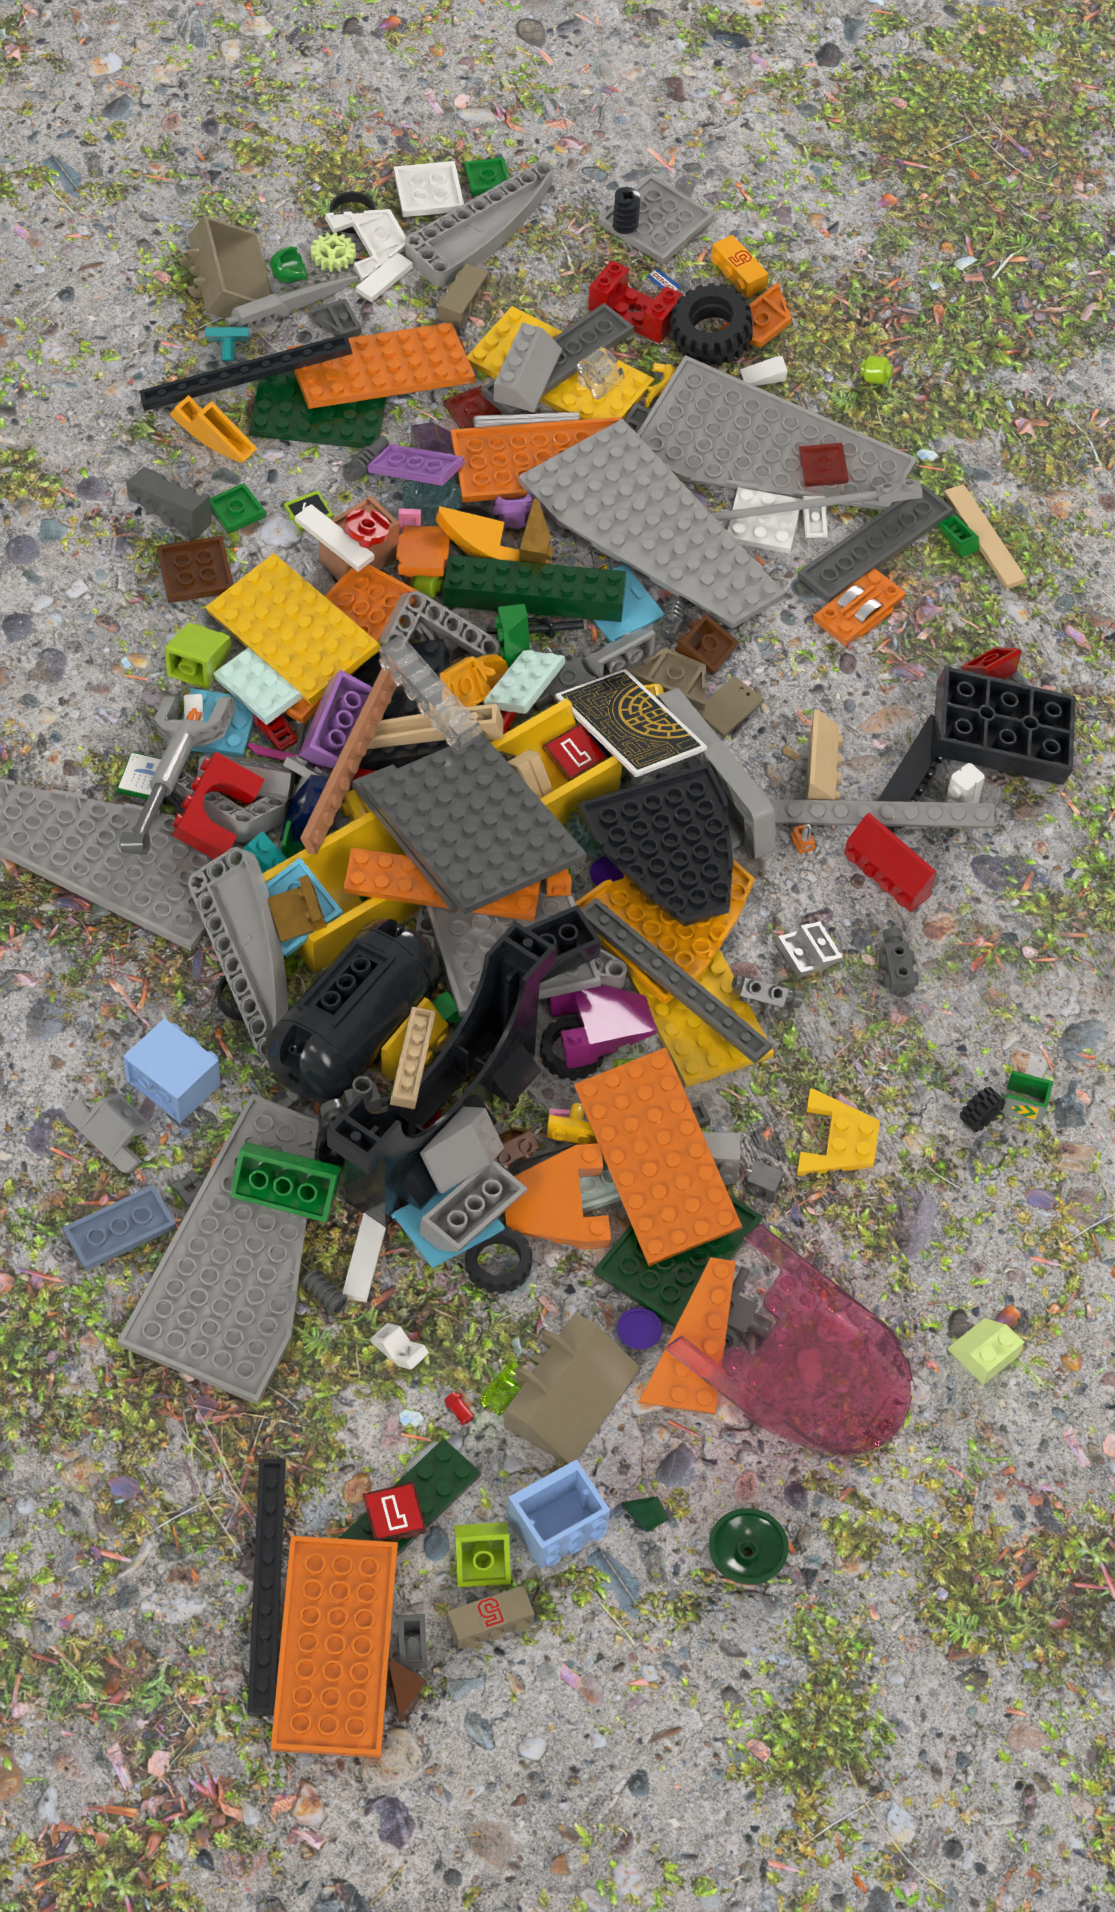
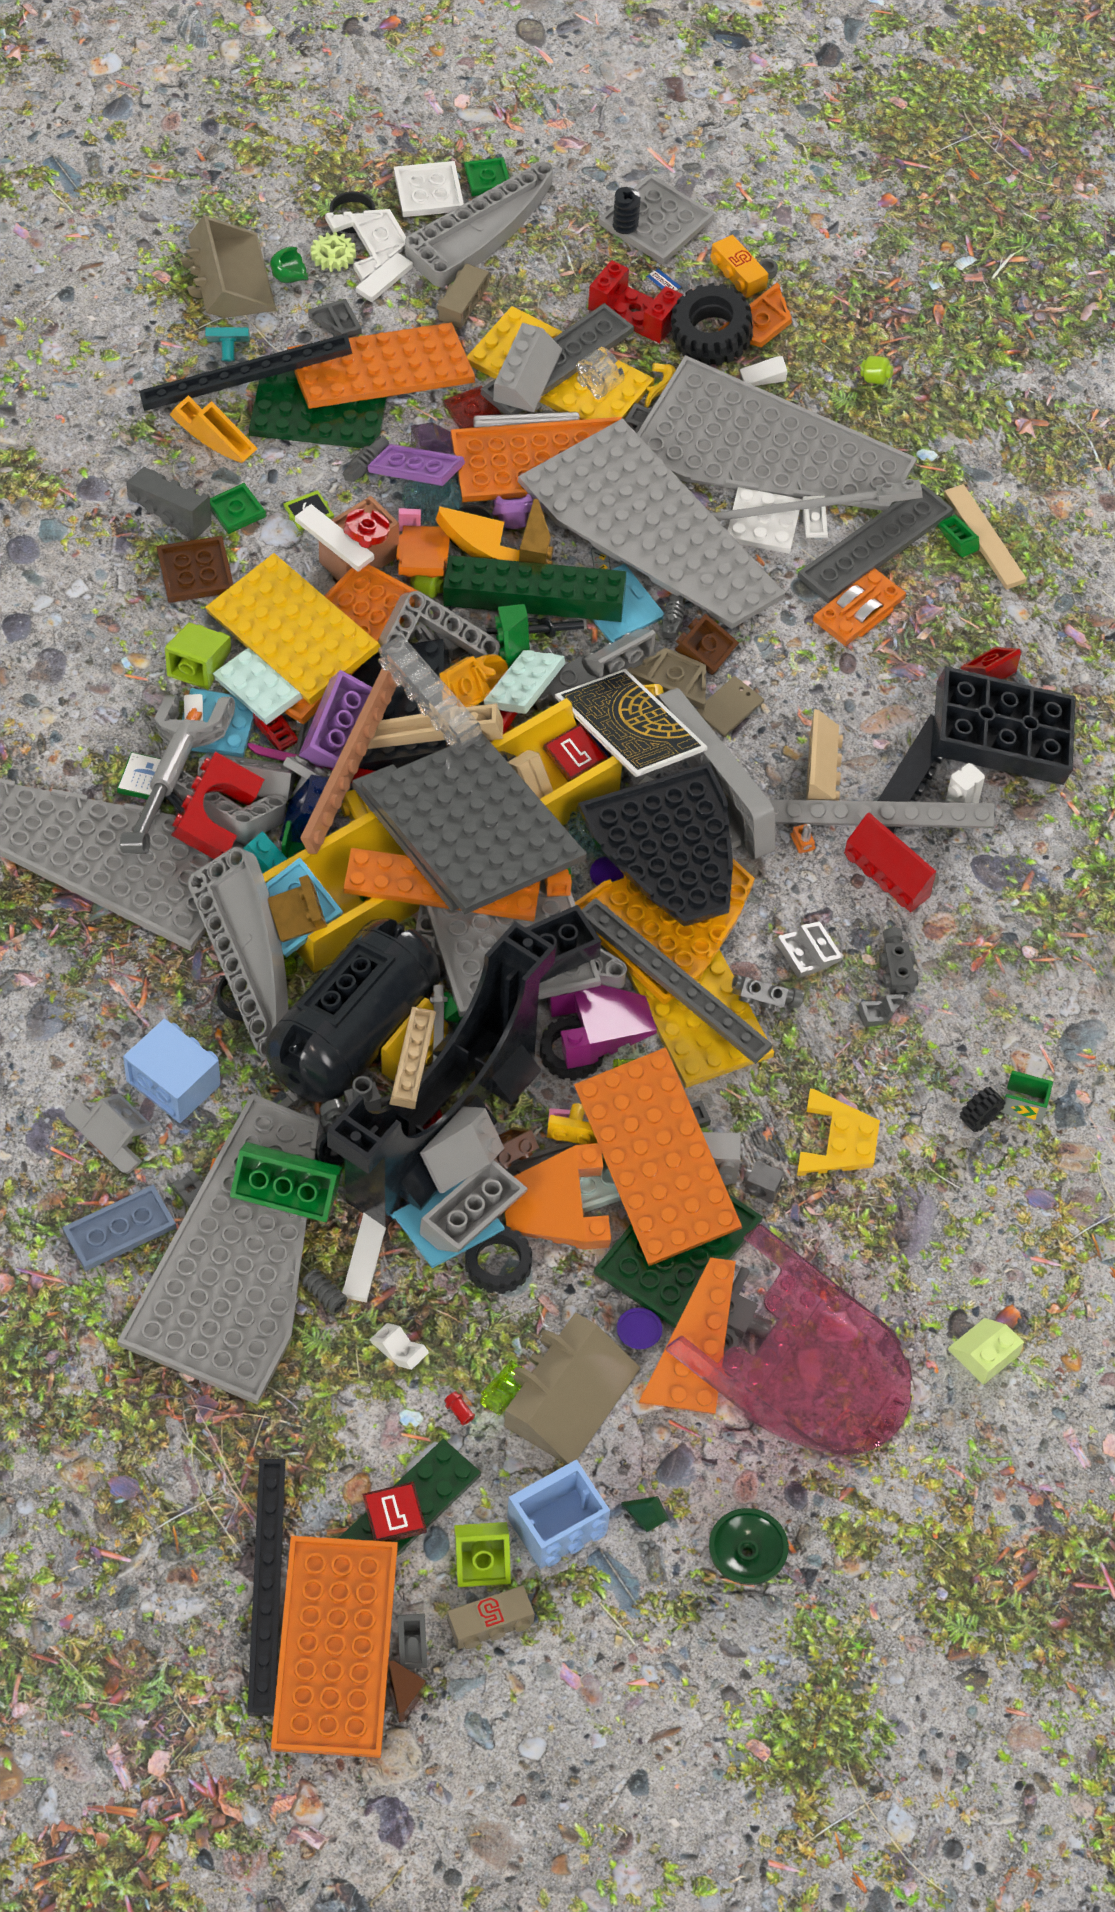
light grey piece [225,275,359,329] -> none
clear red tile [799,443,849,487] -> none
none -> light grey sword [430,985,448,1062]
none -> dark grey tile [758,259,778,279]
none -> dark grey slope [858,994,905,1027]

